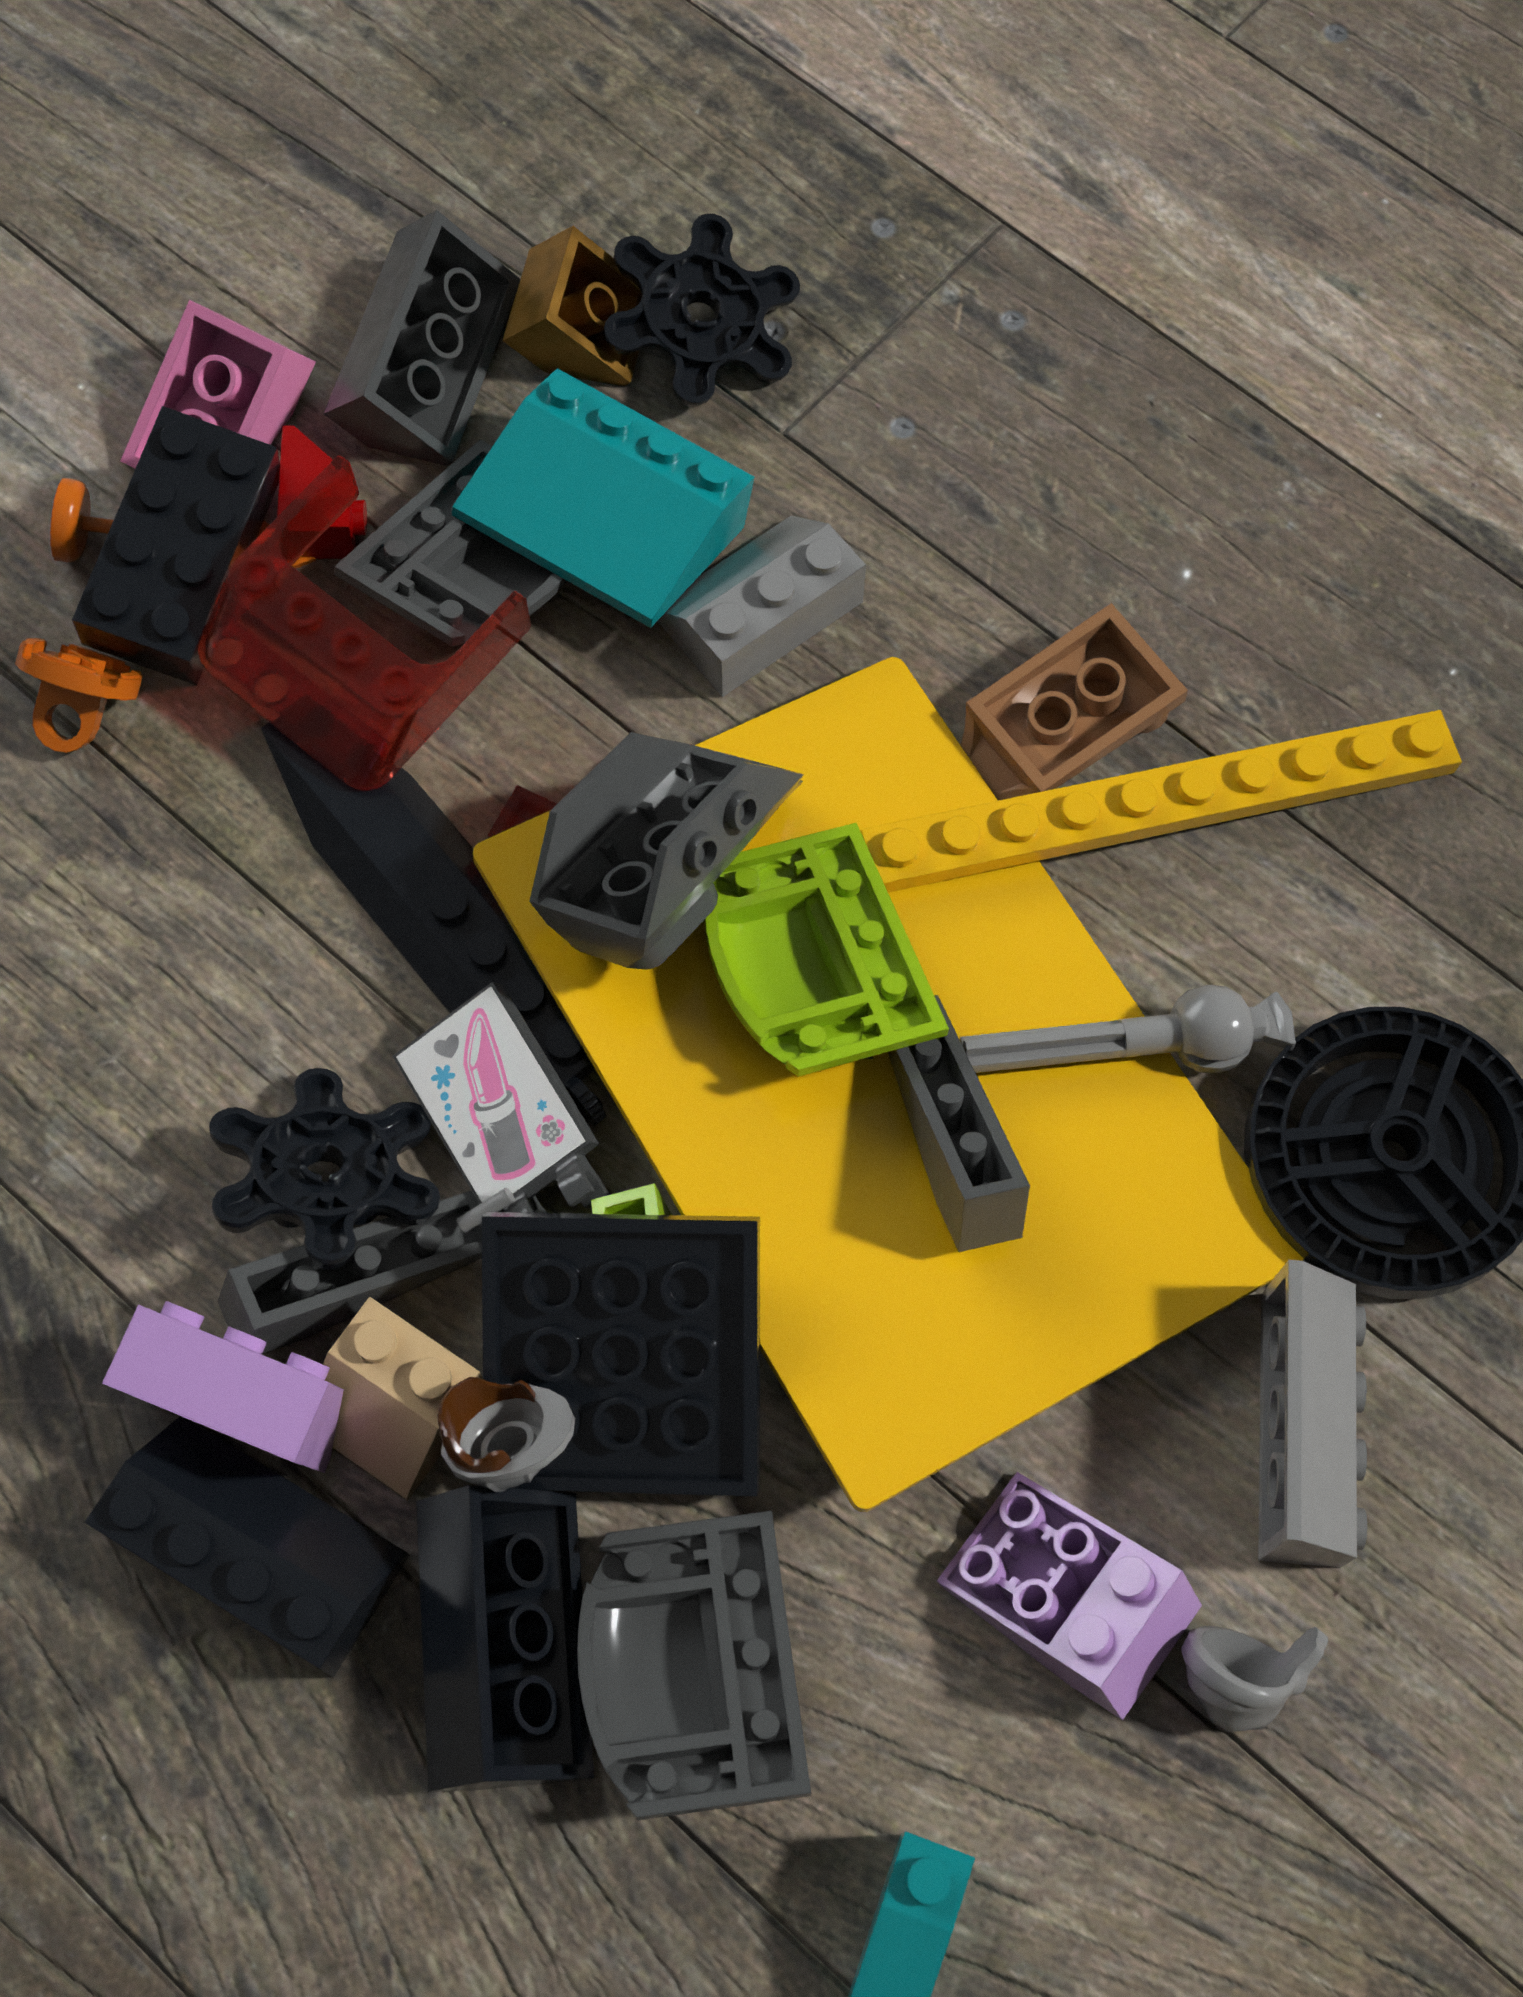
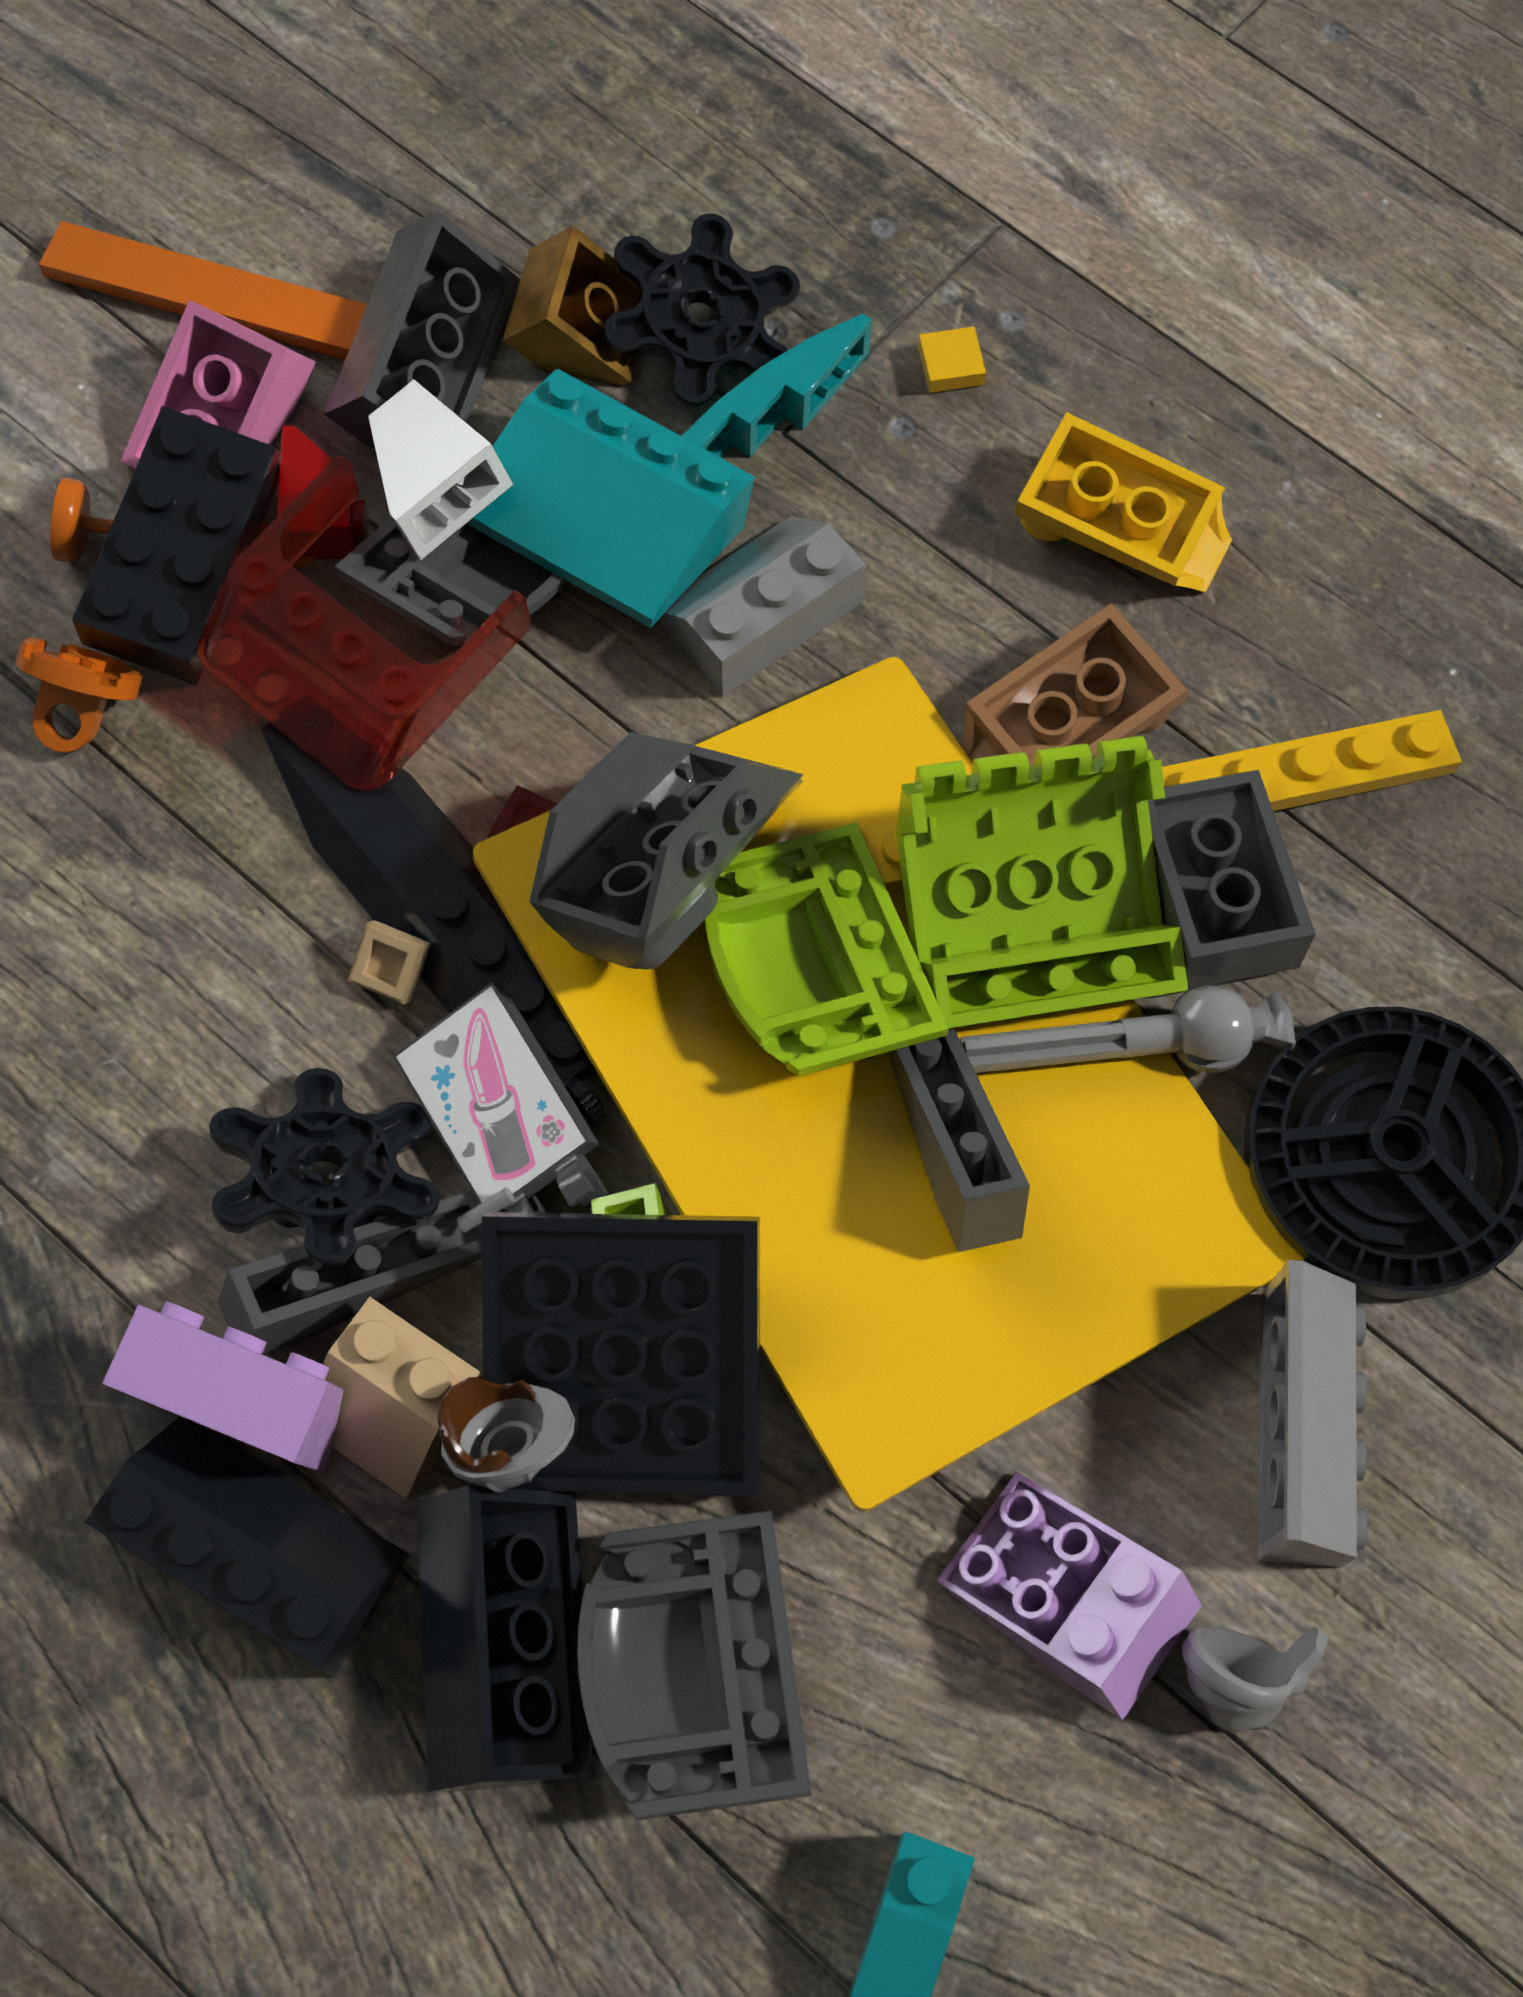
none -> orange tile [39,221,368,360]
none -> tan tile [347,920,431,1004]
none -> white slope [368,380,513,560]
none -> teal slope [682,313,872,458]
none -> lime slope [896,736,1188,1028]
none -> yellow tile [918,326,986,393]
none -> yellow slope [1013,412,1232,593]
none -> dark grey slope [1148,770,1316,989]

